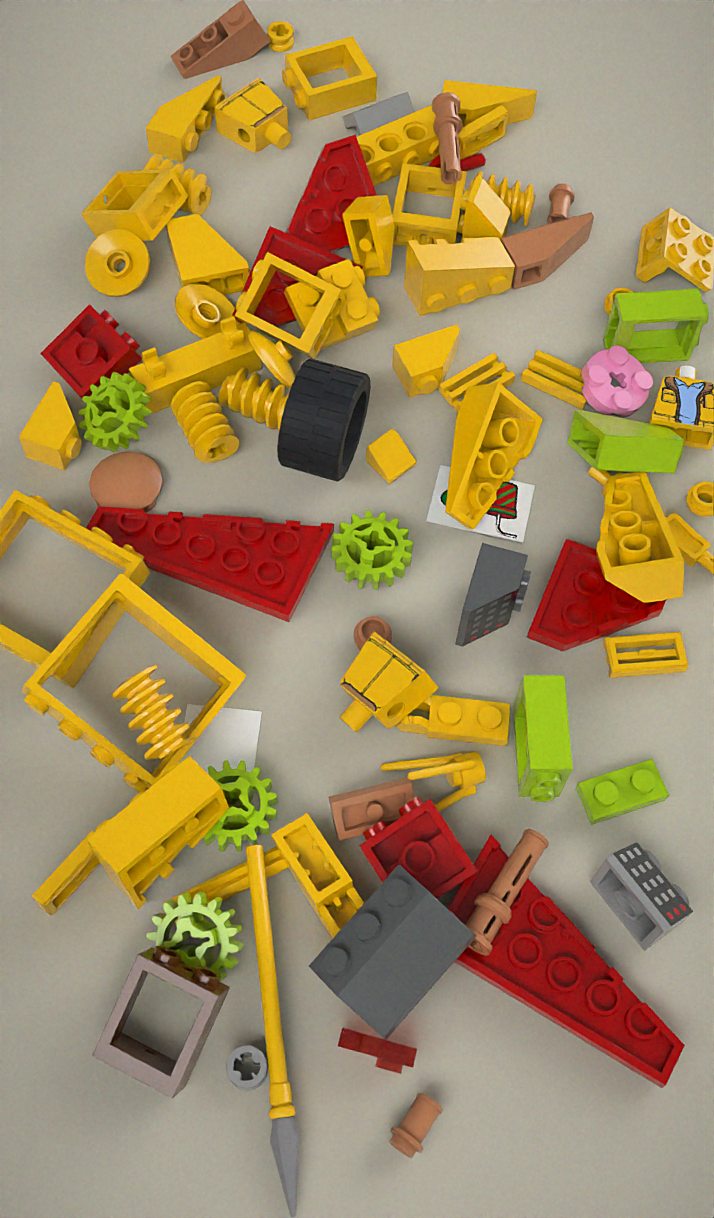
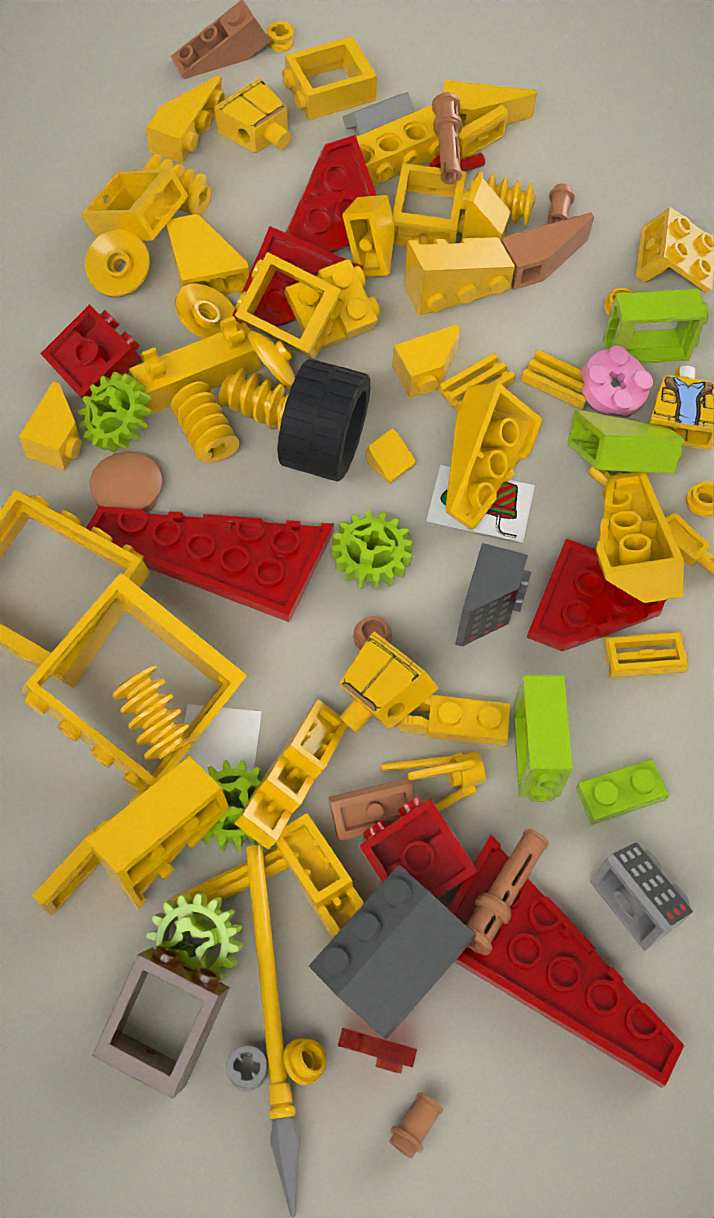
none -> yellow slope [234,699,348,850]
none -> yellow plate [283,1038,327,1086]

